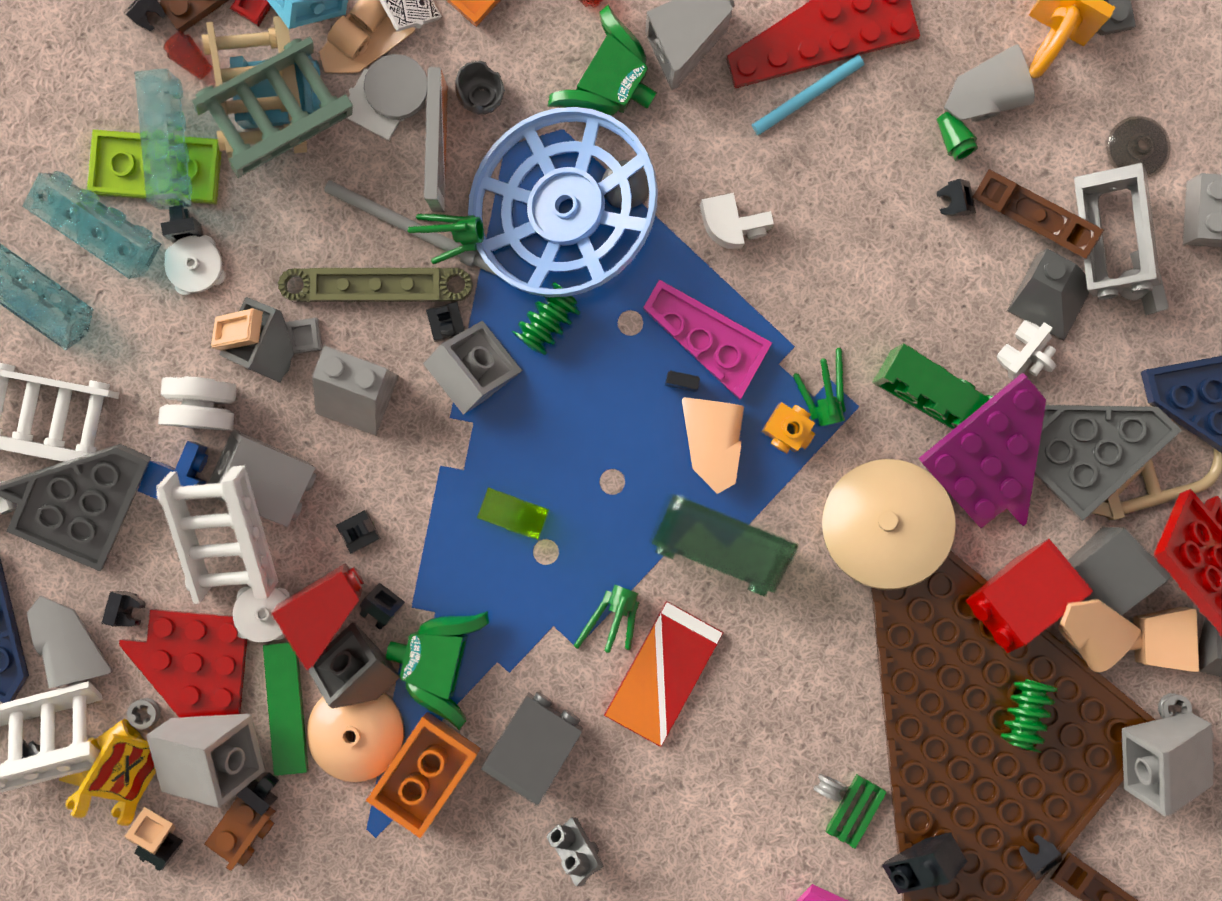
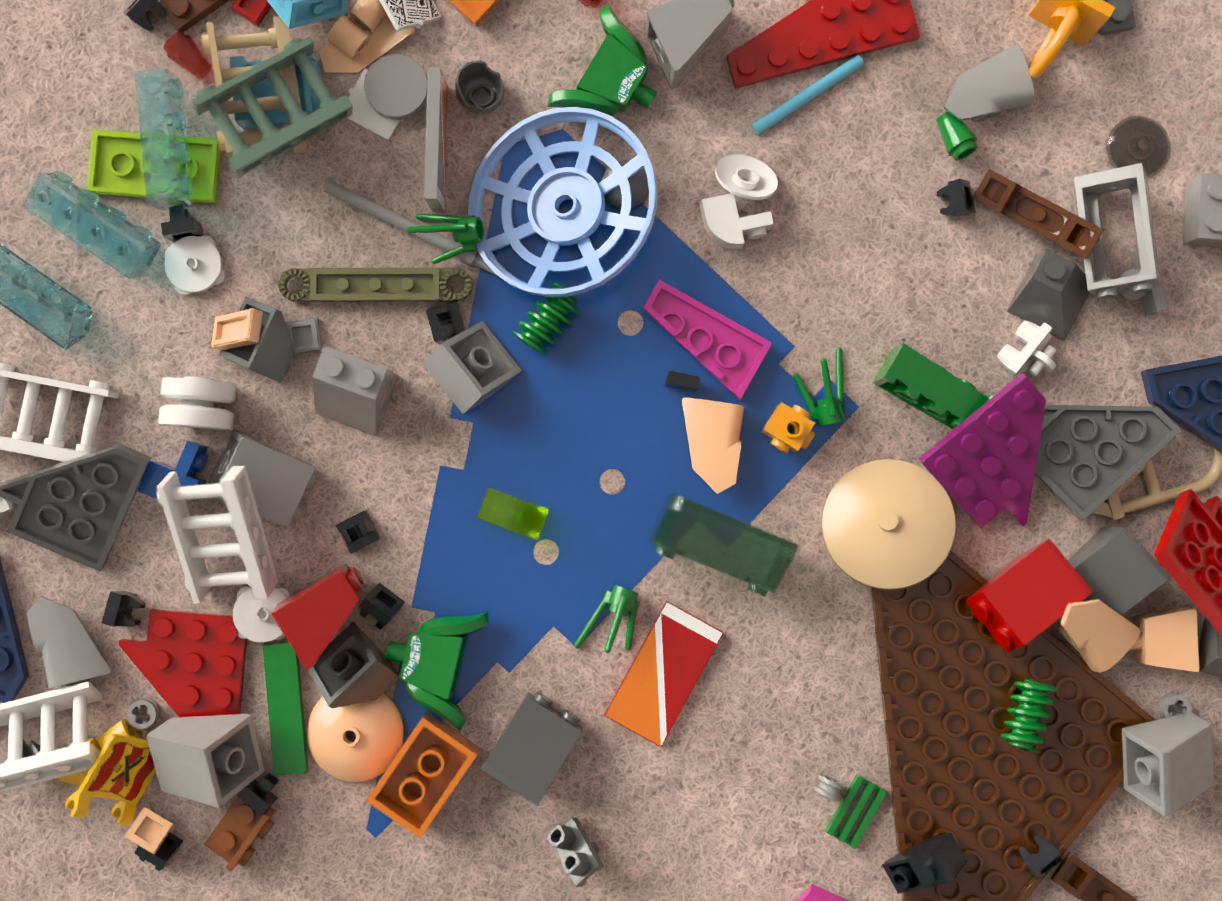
none -> white dish [715,154,778,200]

